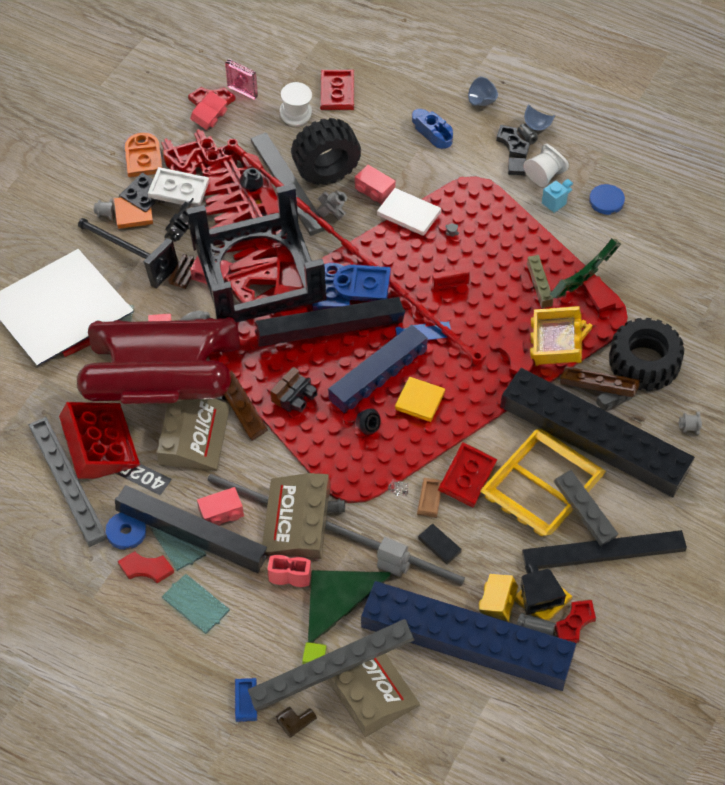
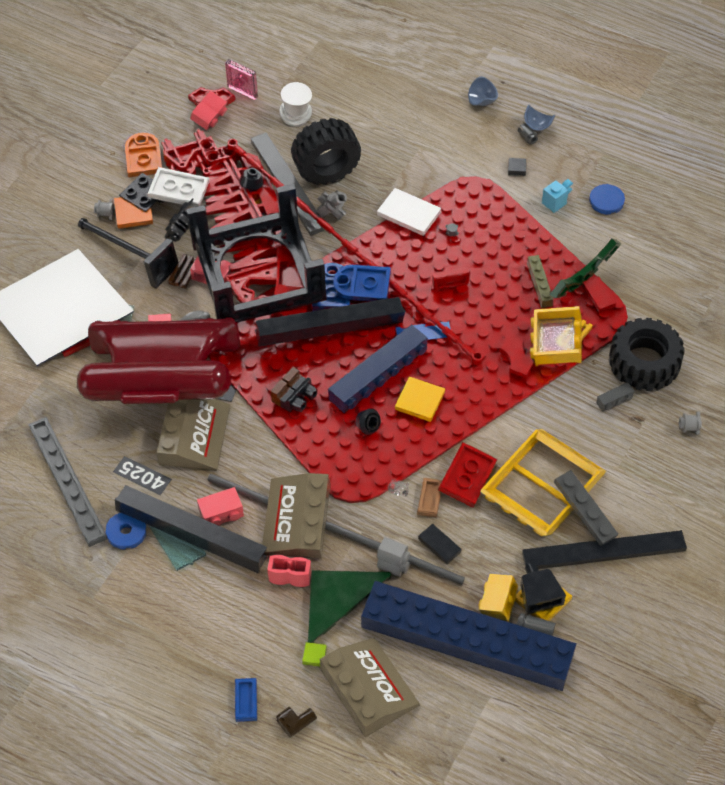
red slope [59,402,140,479] -> none
red tile [117,551,174,583] -> none
clear light blue piece [162,574,230,634] -> none
reddish brown tile [224,371,268,441] -> none
dark grey plate [248,619,414,711] -> none
tile [320,69,354,110] -> none
dark grey pin [327,498,345,514] -> none
coral brick [355,165,395,205] -> none
blue piece [412,109,453,149] -> none
black tile [496,125,530,159] -> none
black brick [500,368,695,498] -> none
white hat [523,144,569,187] -> none
red tile [555,600,596,643] -> none
reddish brown tile [560,366,640,397] -> none

